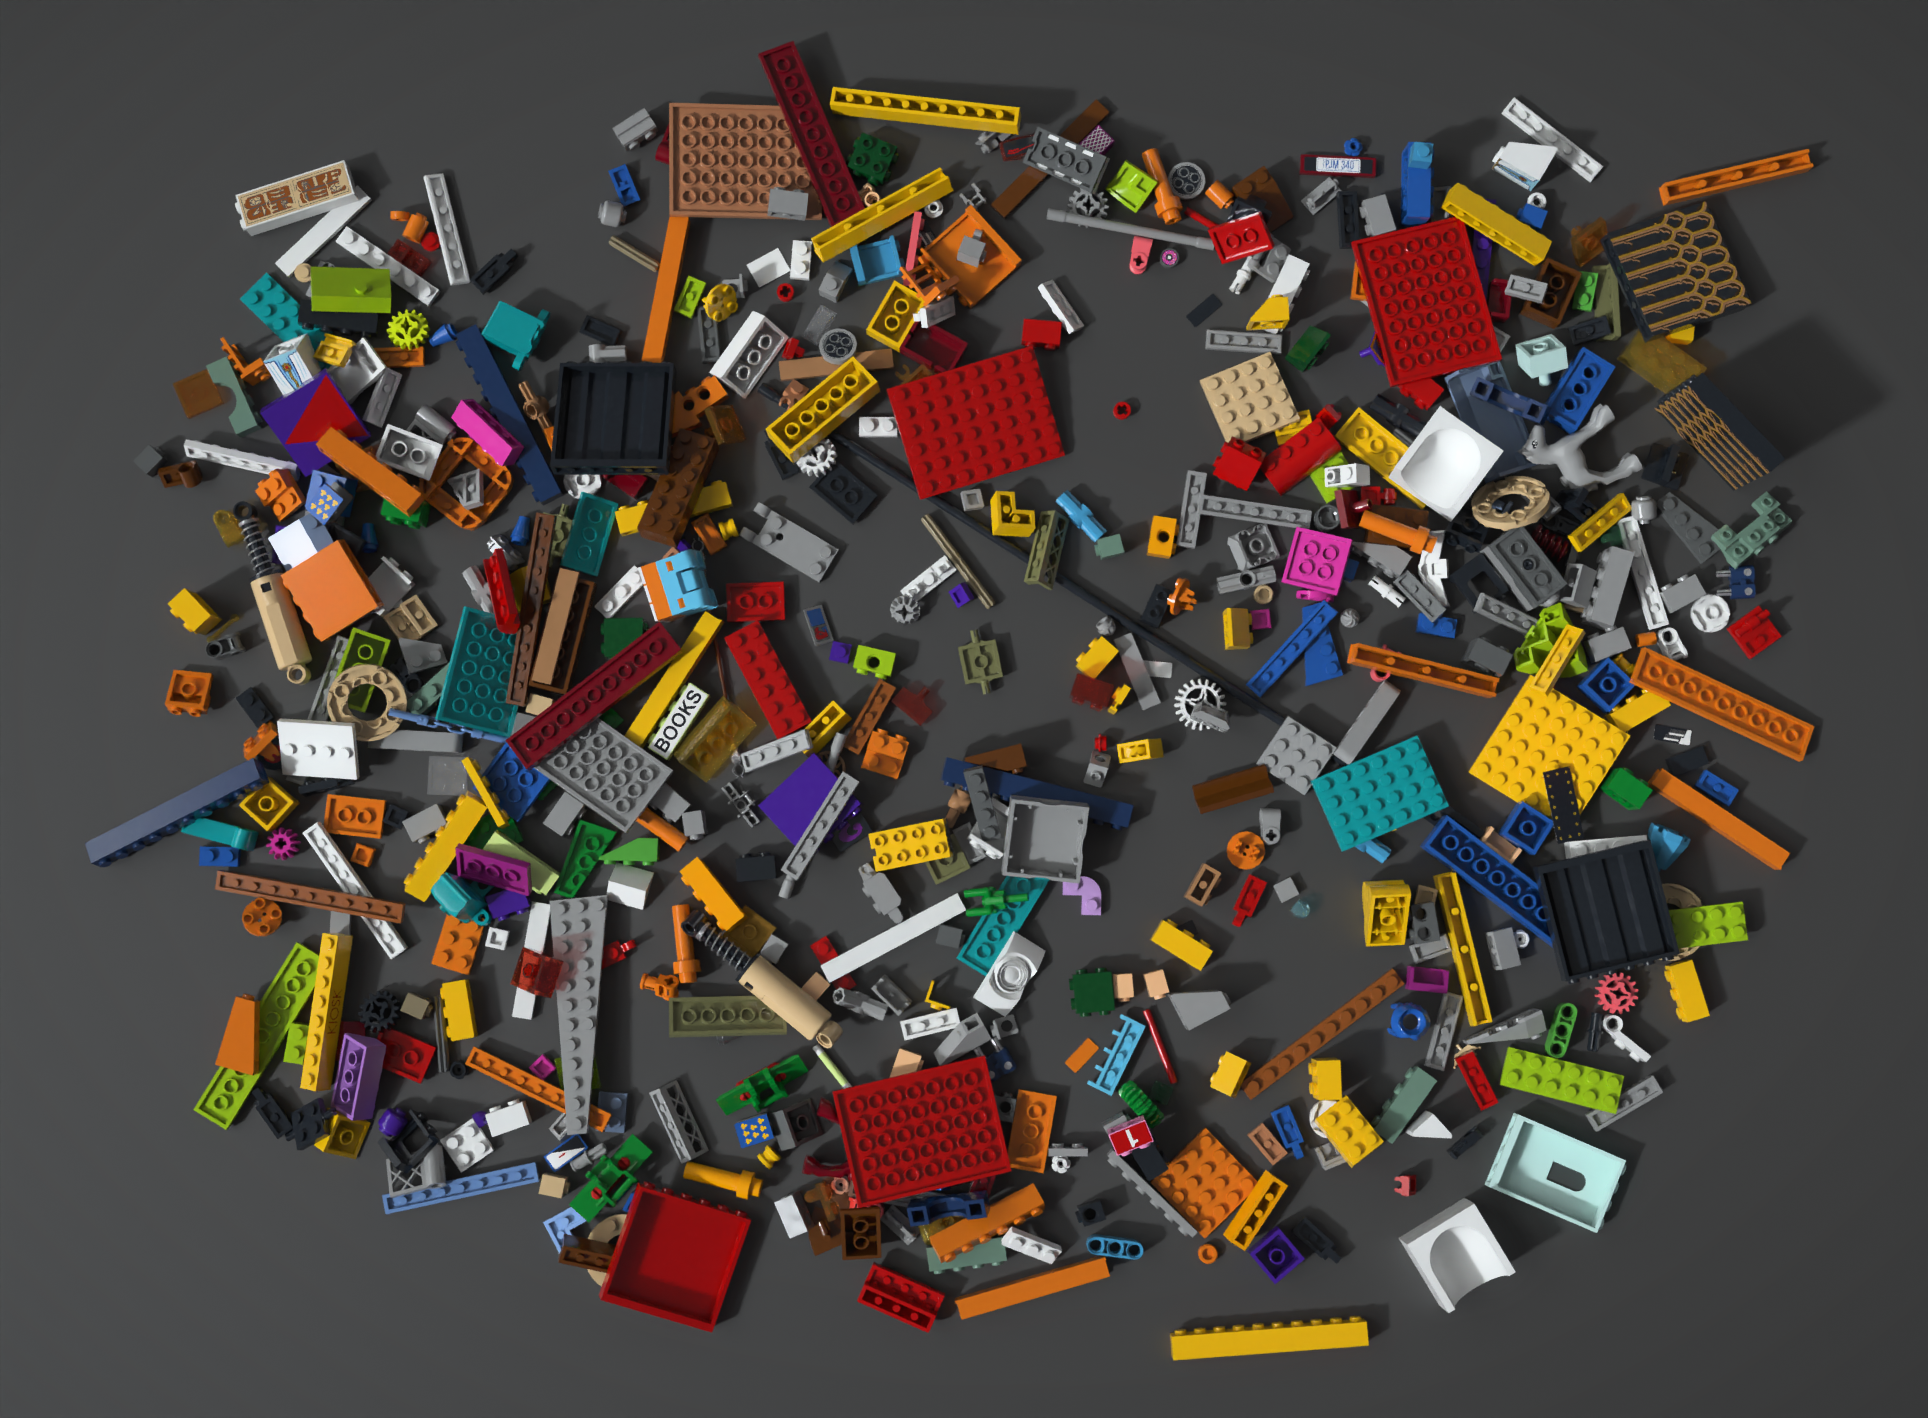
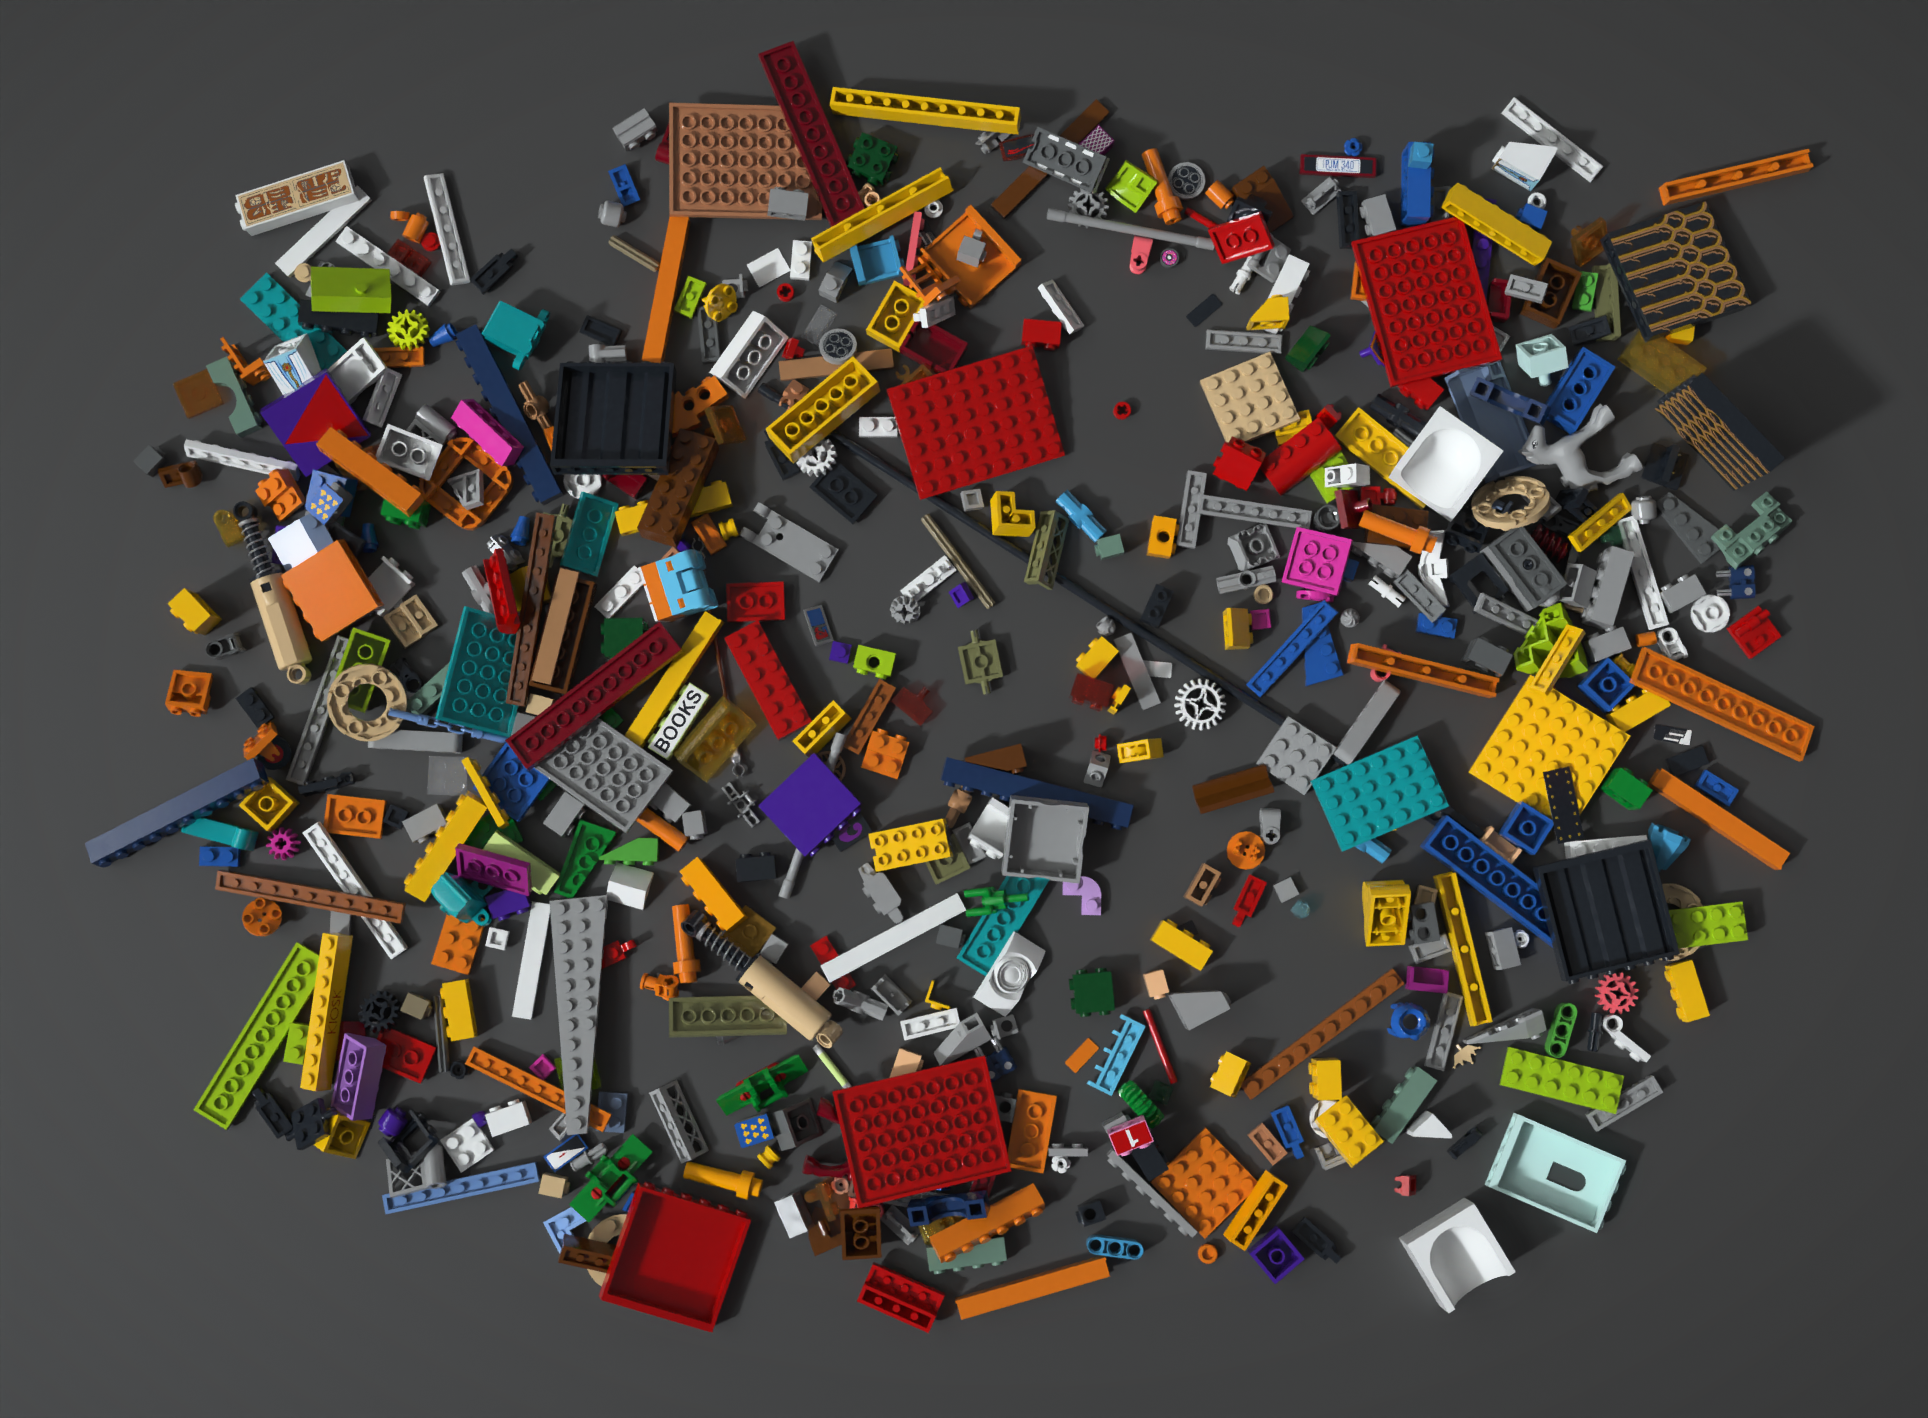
clear yellow hinge [206,614,239,643] -> none
orange slope [215,993,260,1075] -> none
white plate [277,718,360,780] -> none
yellow plate [313,333,357,368] -> none
orange tile [350,843,376,867] -> none
light grey wing [398,638,447,675] -> none
clear red brick [510,947,564,998] -> none
light grey tile [740,729,813,773] -> none
light grey plate [781,771,860,880] -> none
light grey piece [959,183,987,211] -> none
dark grey plate [963,765,1001,842] -> none
white plate [1001,1226,1062,1264] -> none
light nougat brick [1112,973,1134,1002] -> none
orange plate [1167,577,1197,615] -> none
yellow brick [1170,1316,1369,1360] -> none
light grey slope [1190,700,1230,733] -> none
red plate [1454,1049,1499,1111] -> none

